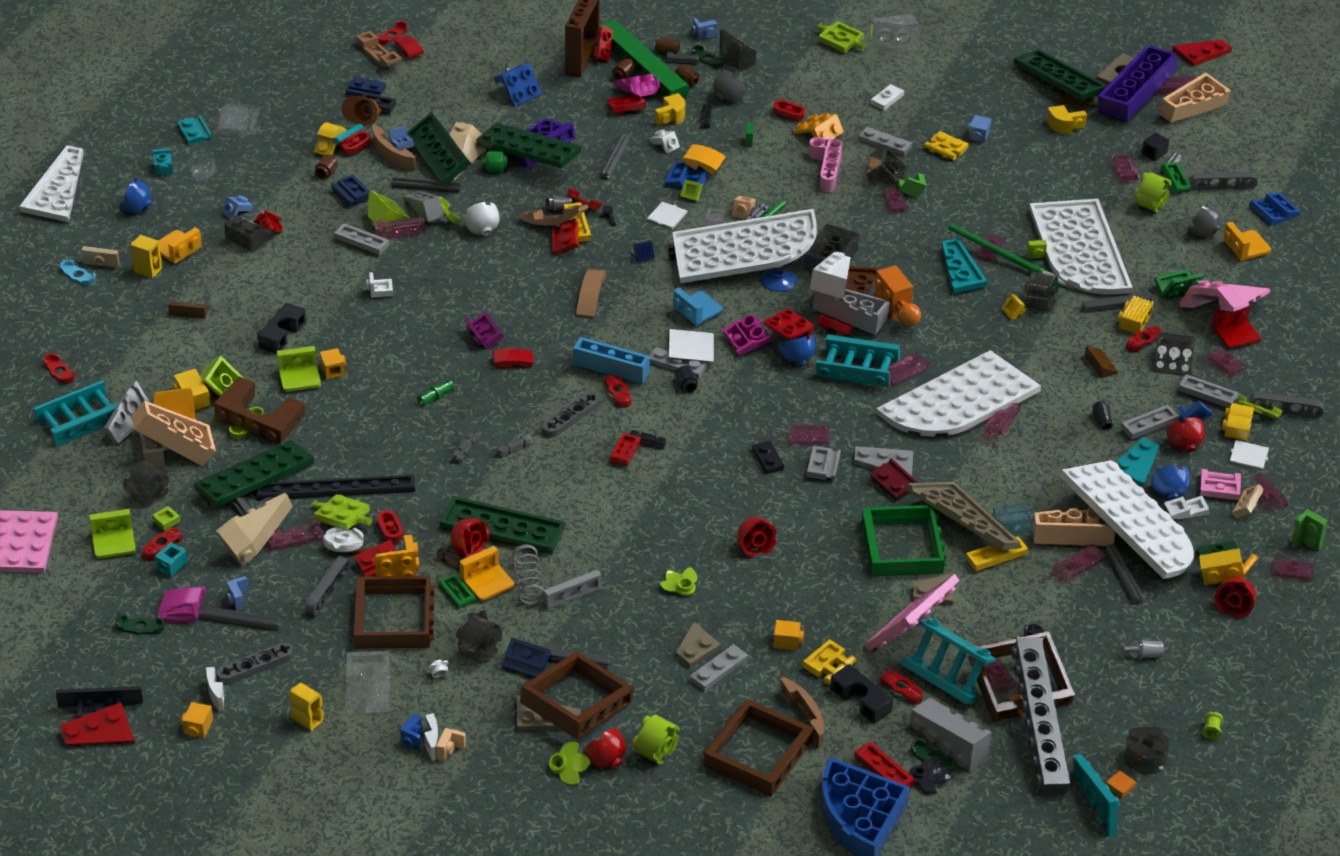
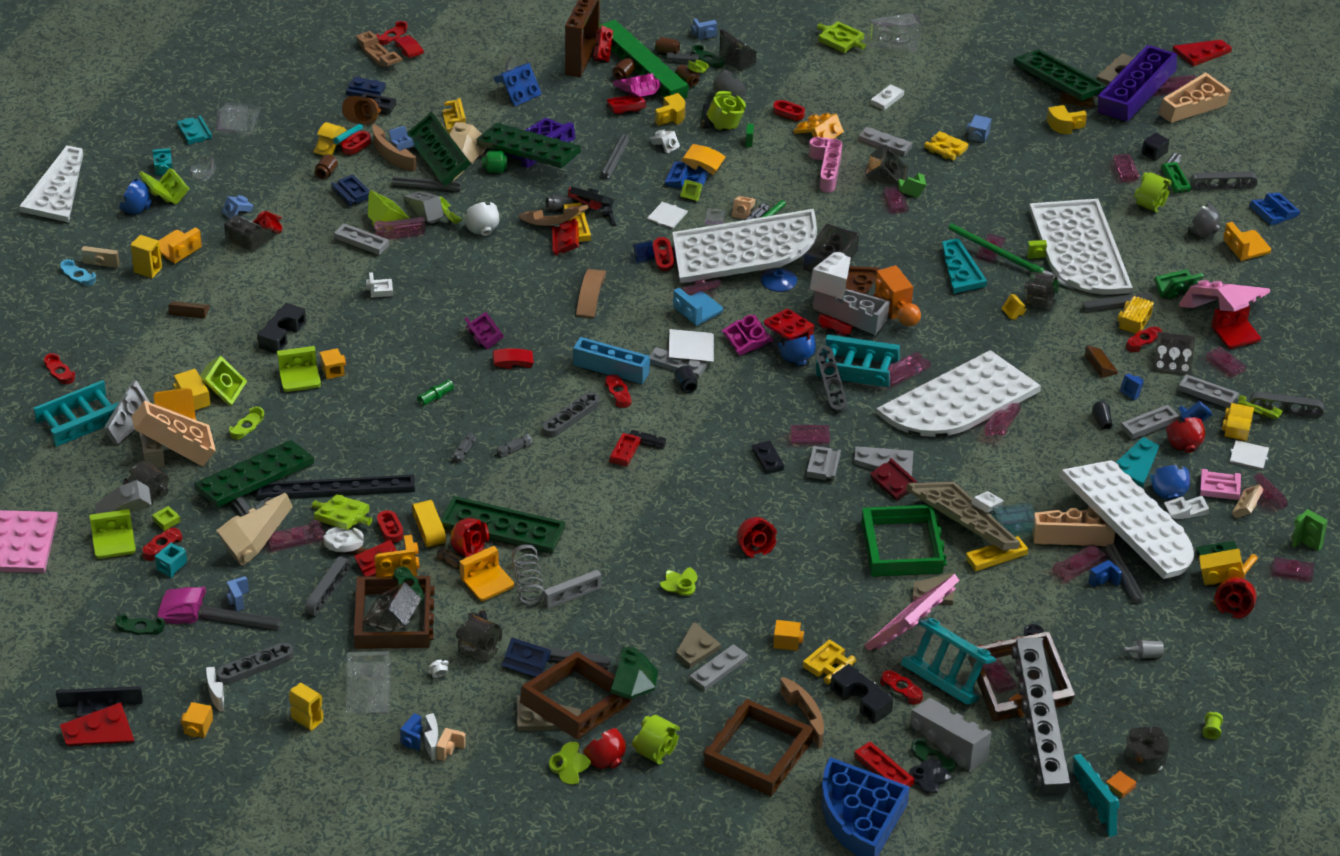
reddish brown arch [214,376,305,444] -> none
green tile [438,573,476,609] -> none
none -> light grey slope [95,480,152,514]
none -> lime bracket [139,168,190,204]
none -> clear smoke slope [363,582,421,632]
none -> dark green piece [393,566,424,605]
none -> yellow beam [412,500,446,548]
none -> yellow hinge [442,98,466,133]
none -> black plate [570,186,614,205]
none -> dark green wedge [610,646,658,699]
none -> red plate [653,237,674,271]
none -> clear pink plate [681,279,721,294]
none -> lime piece [687,60,709,73]
none -> lime brick [706,91,746,130]
none -> dark grey beam [816,346,848,413]
none -> white plate [971,491,1004,513]
none -> blue bracket [1088,560,1122,587]
none -> blue tile [1119,374,1144,400]

